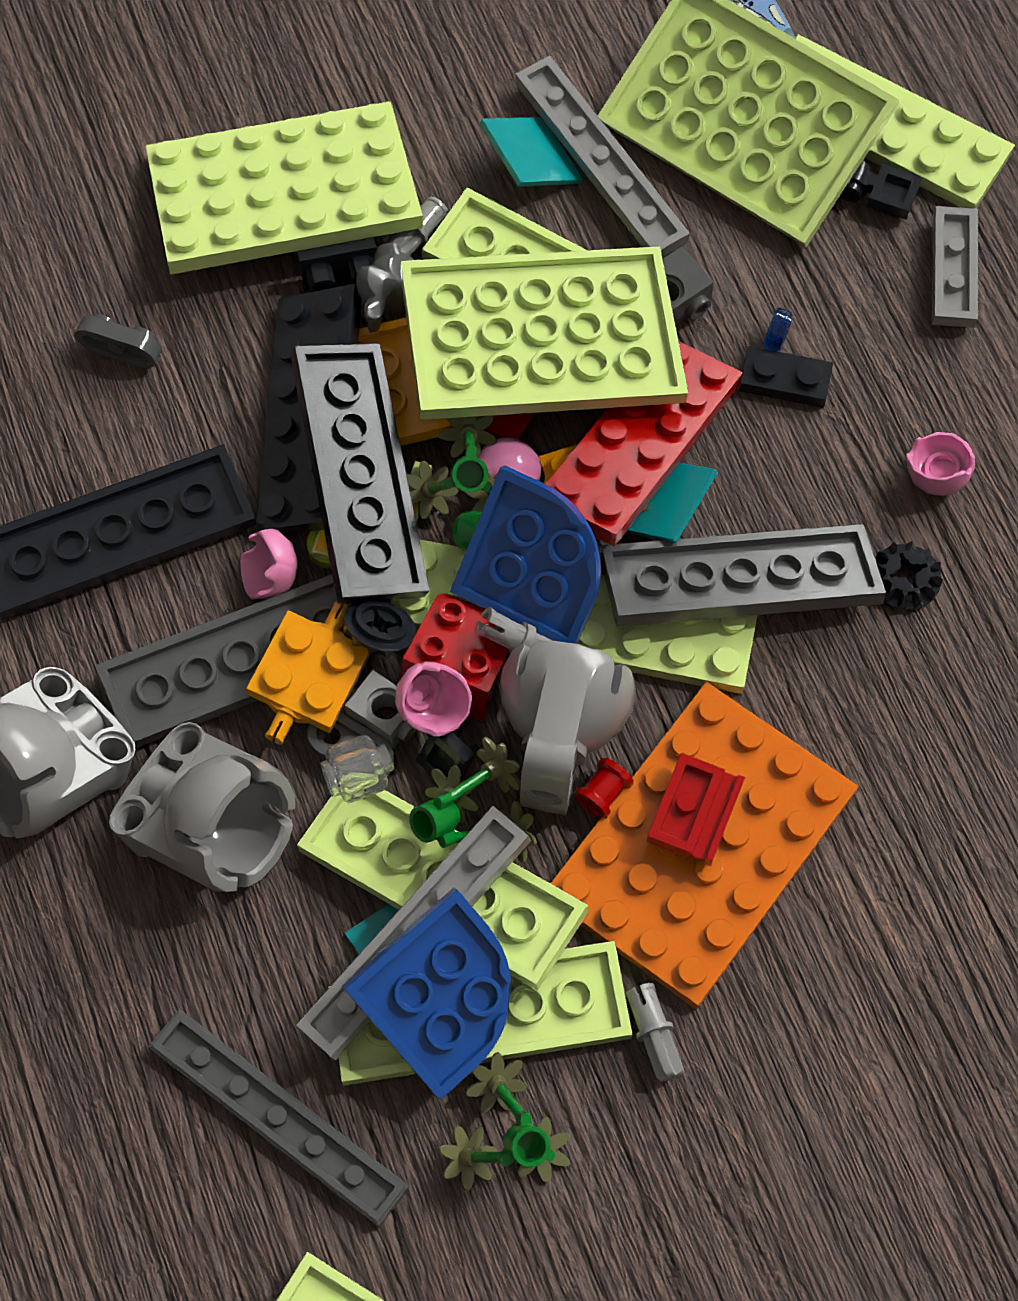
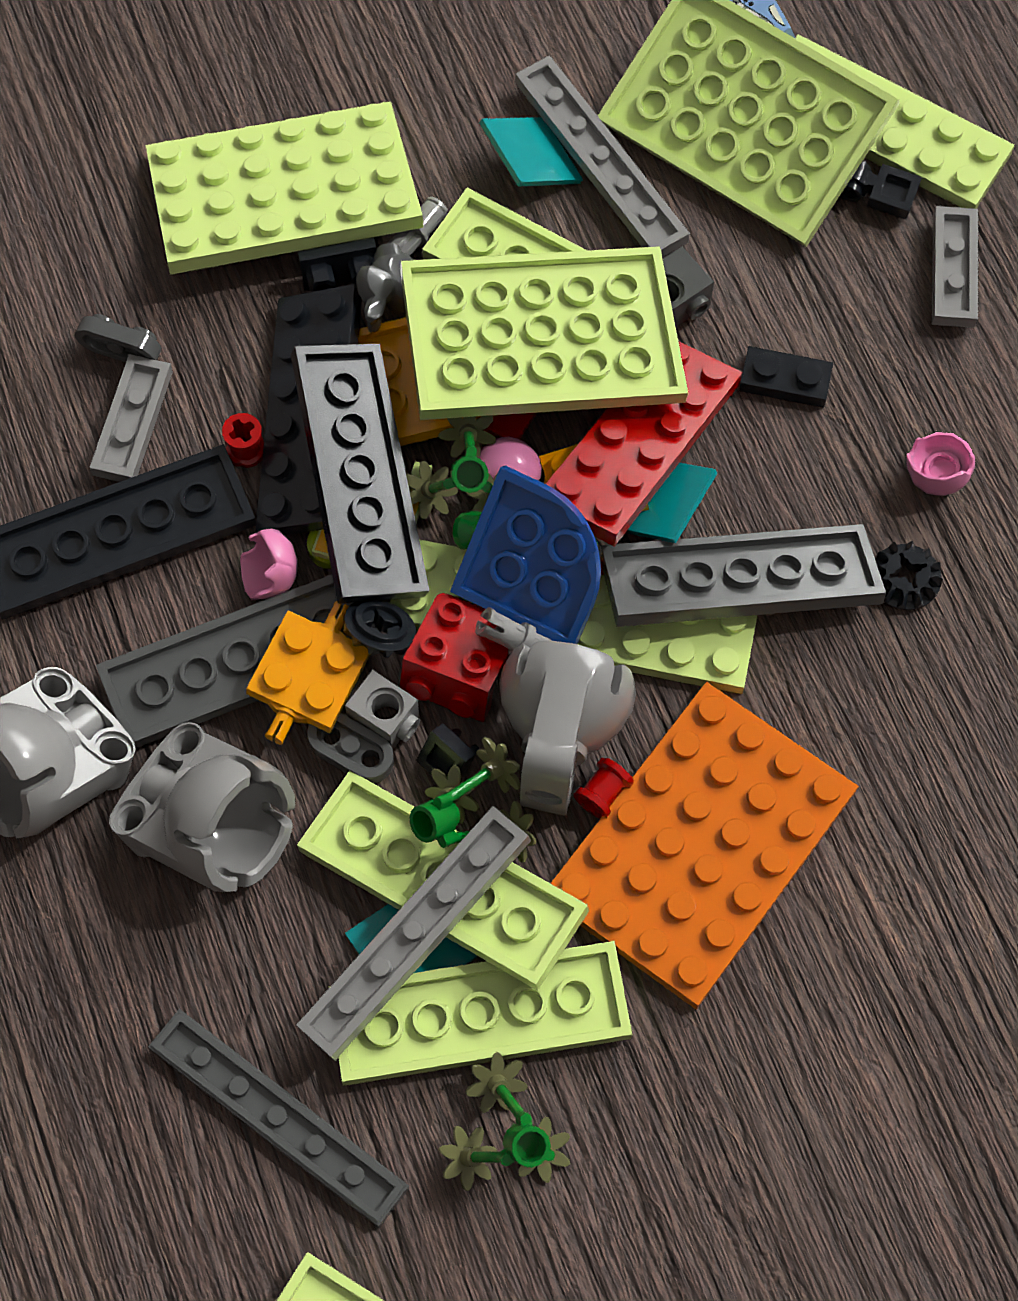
clear head [320,735,394,803] -> none
blue plate [342,888,511,1100] -> none
bright pink hair [395,661,472,737] -> none
light grey axle [625,983,684,1082] -> none
red plate [646,753,745,867] -> none
clear blue tile [763,307,793,351] -> none
none -> light grey plate [90,354,173,482]
none -> red bush [222,413,264,468]

